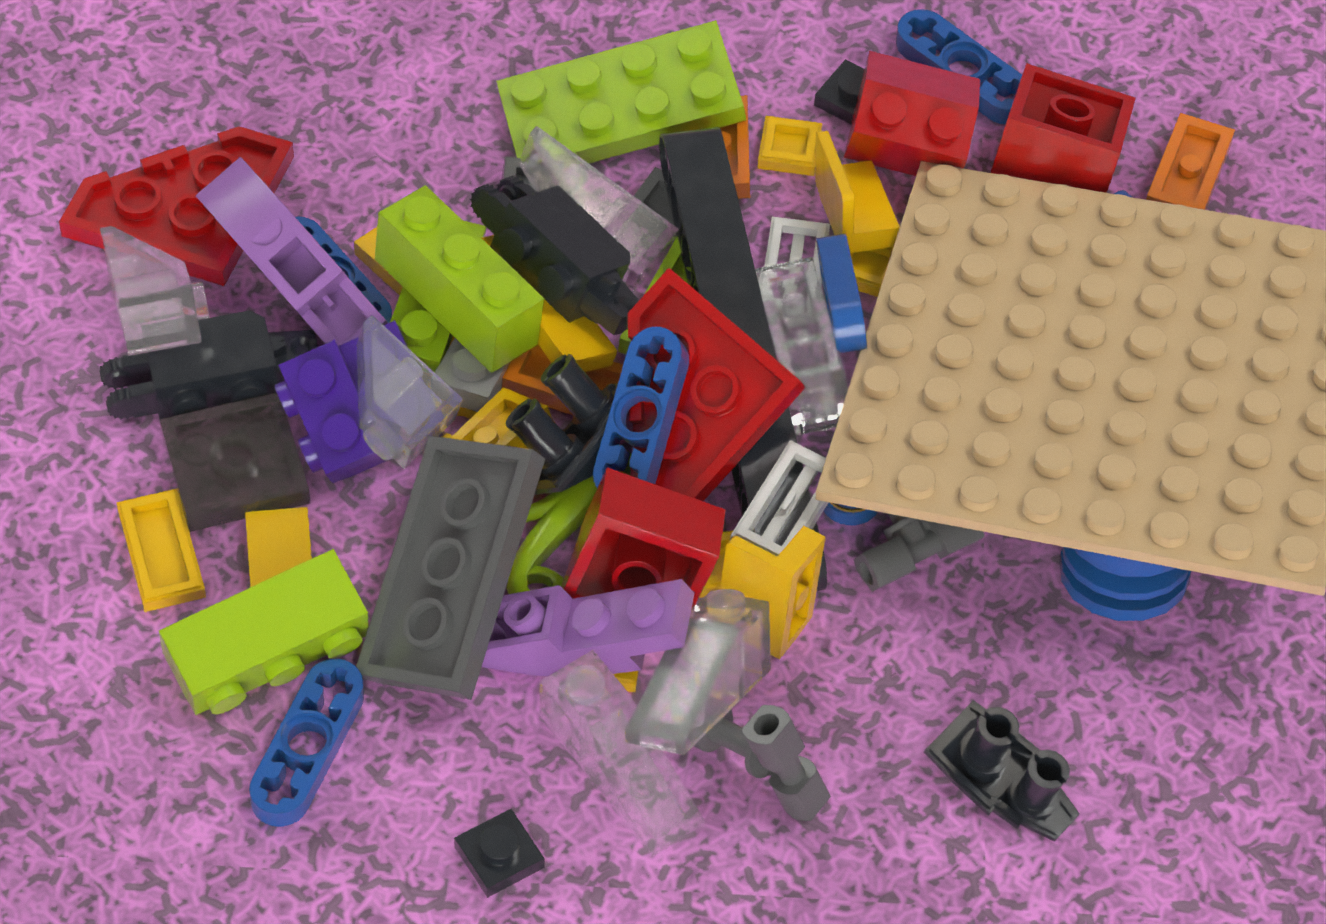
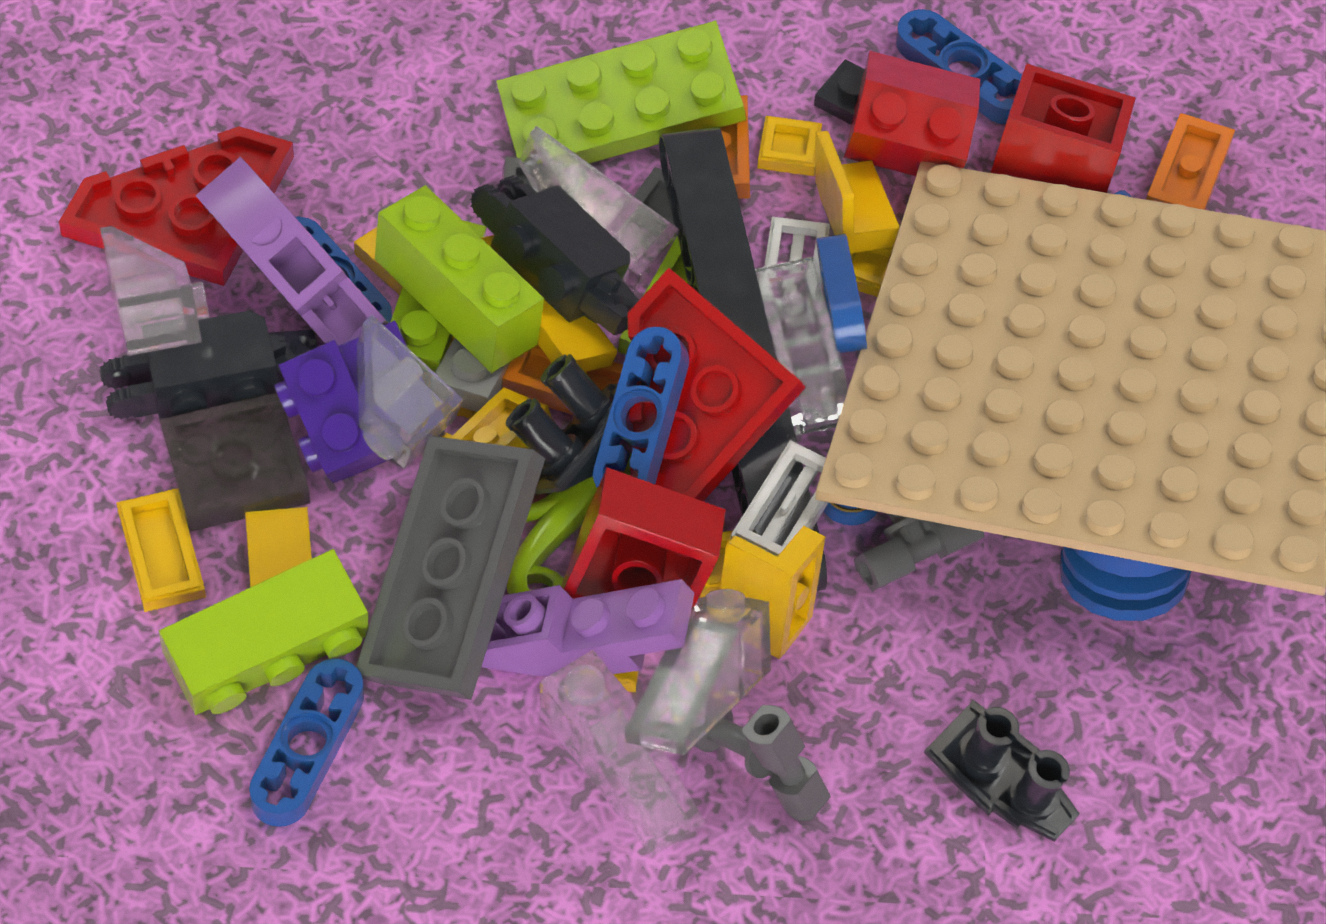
black plate [454,809,545,898] -> none

